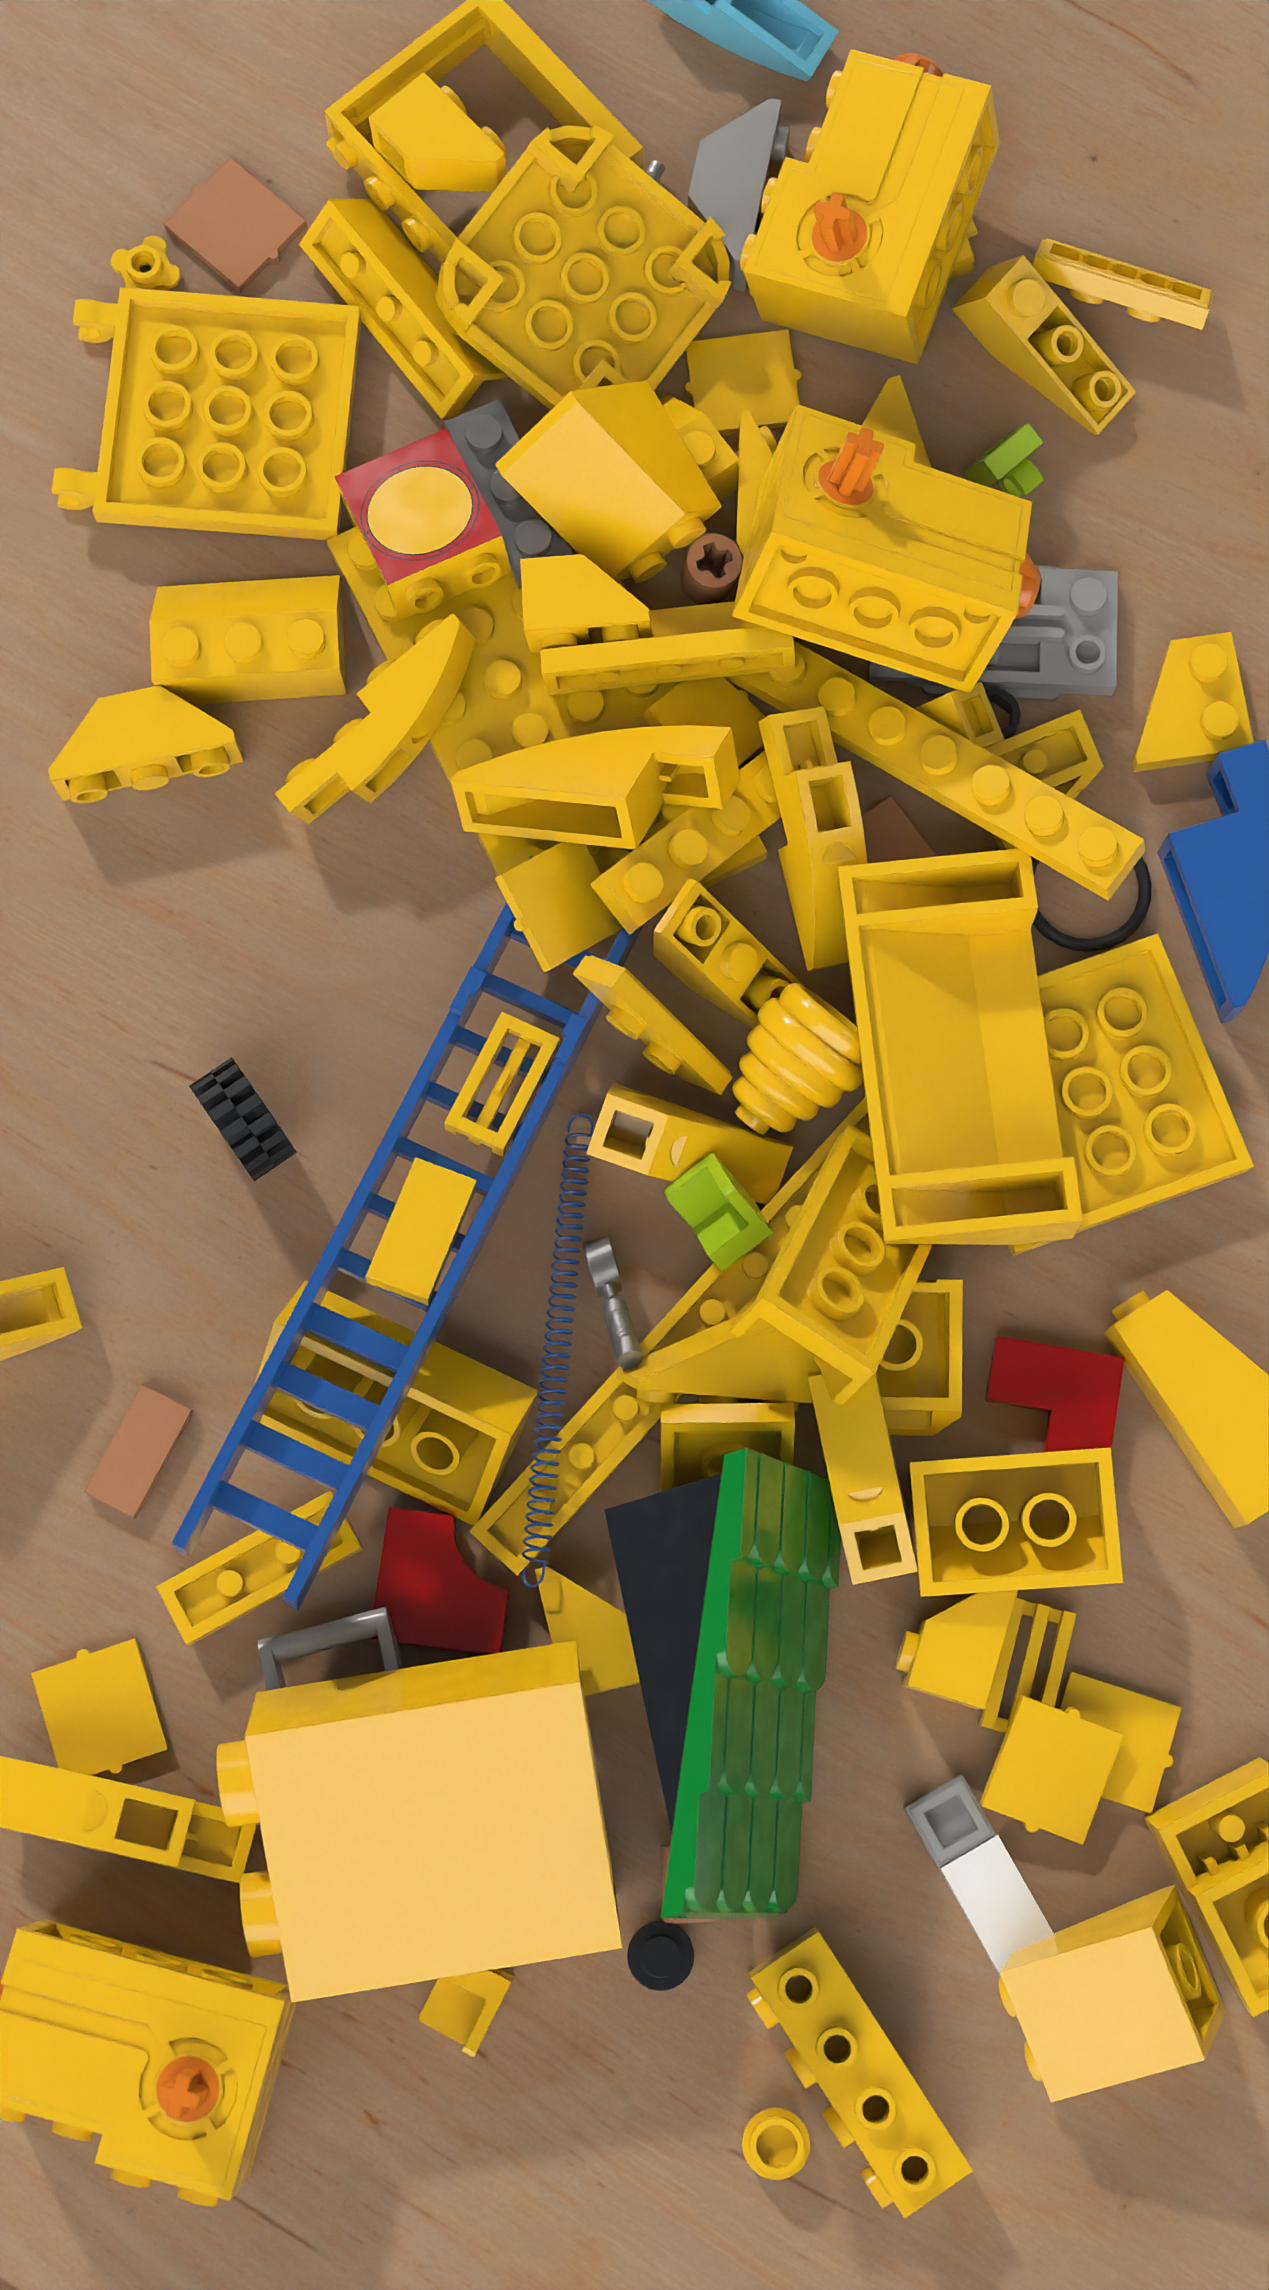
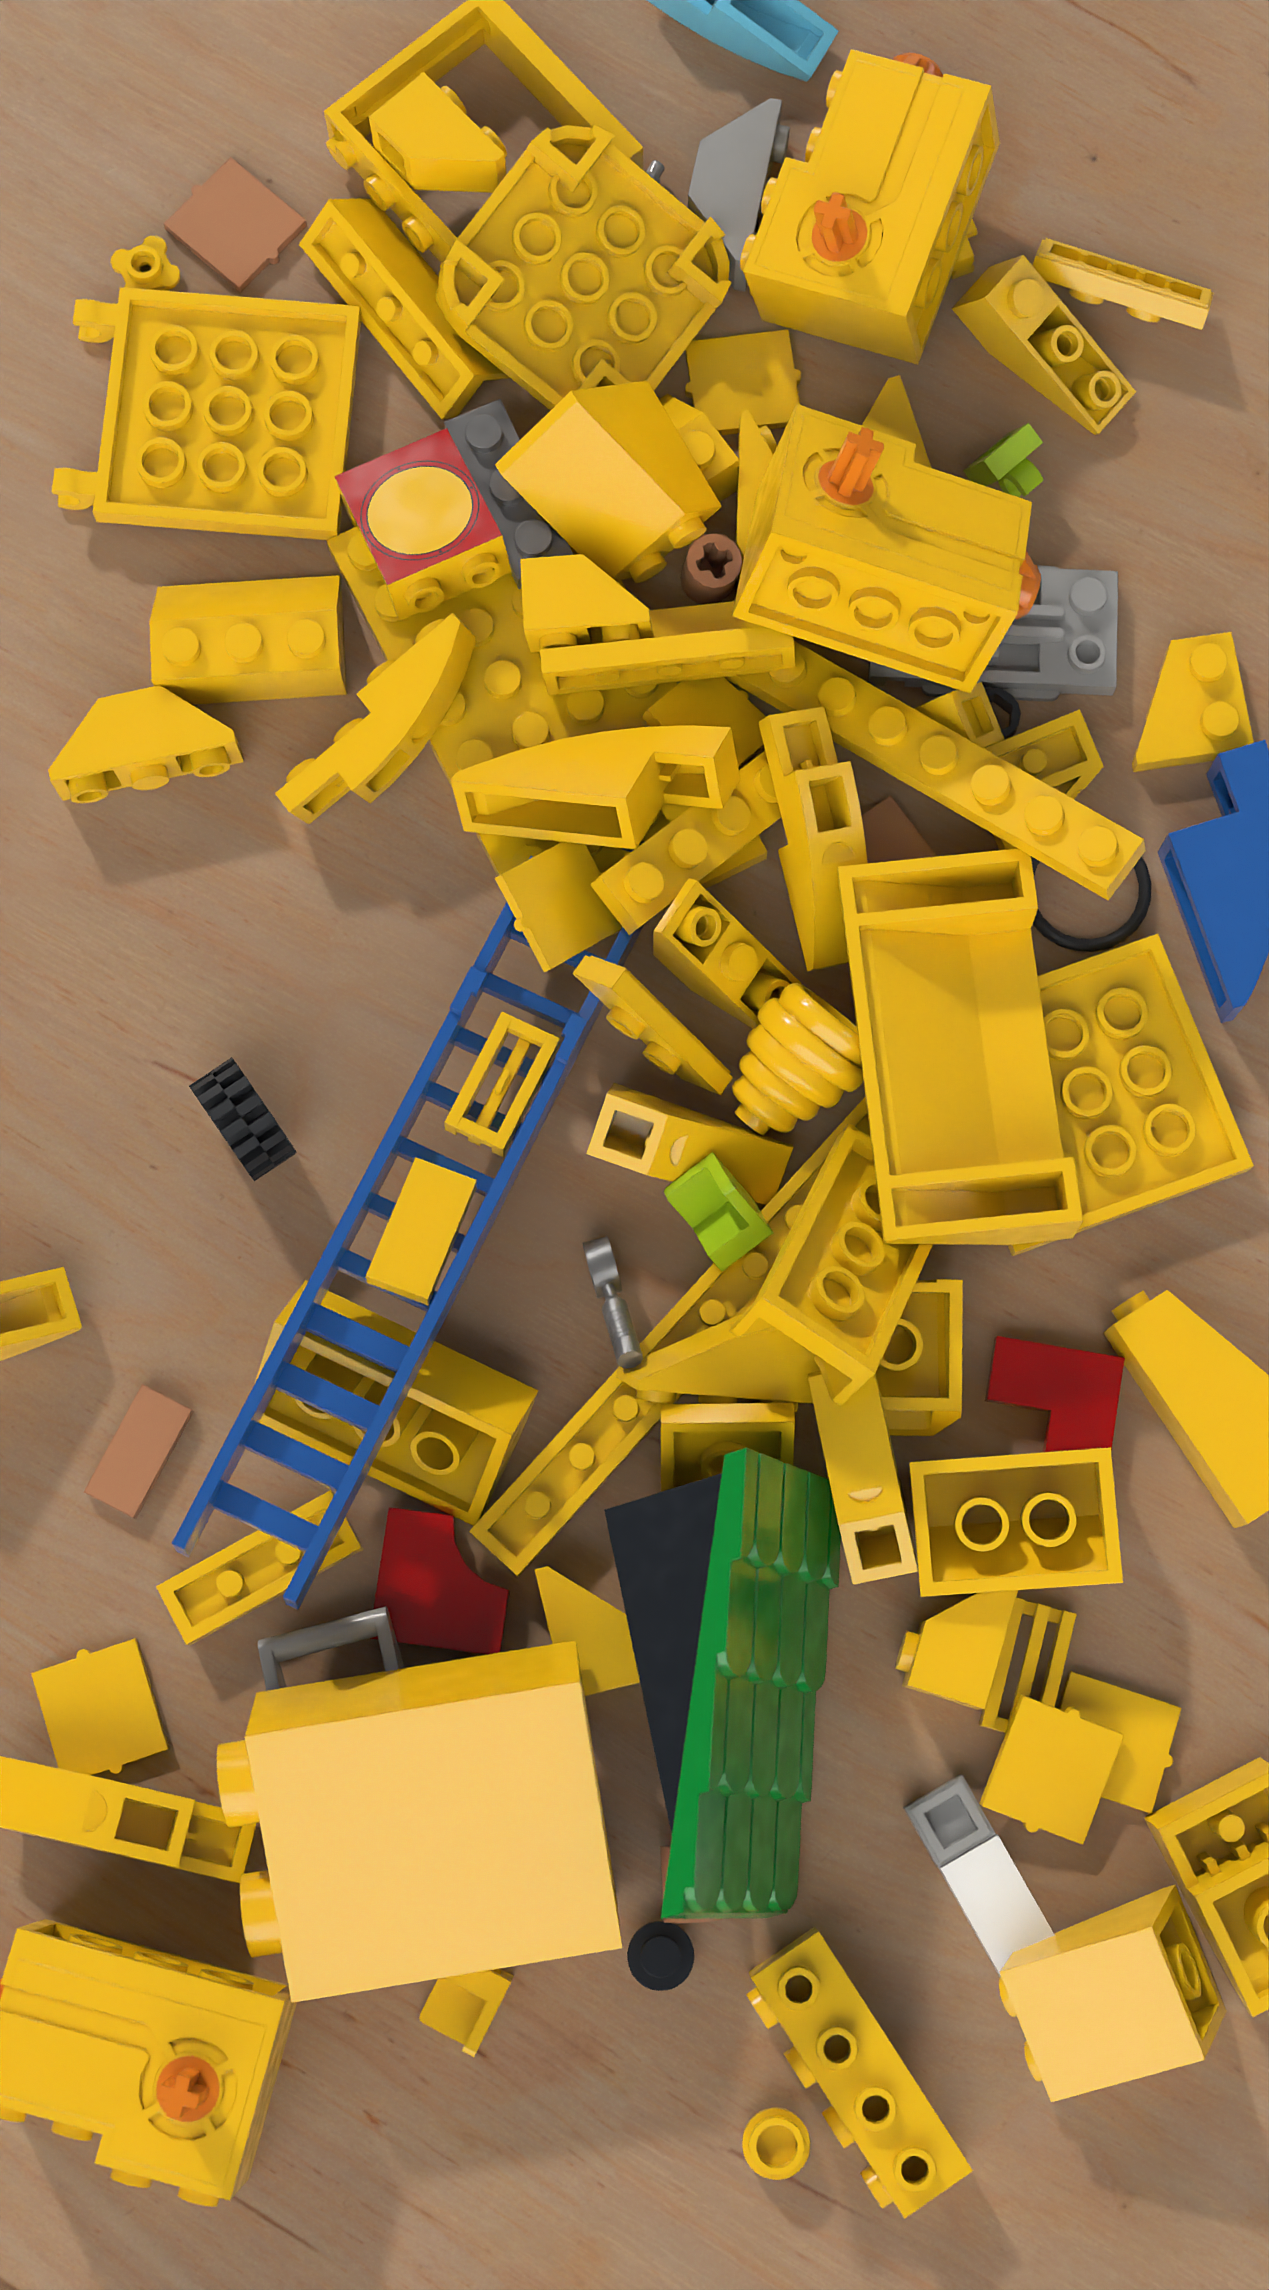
blue piece [521,1113,594,1588] -> none

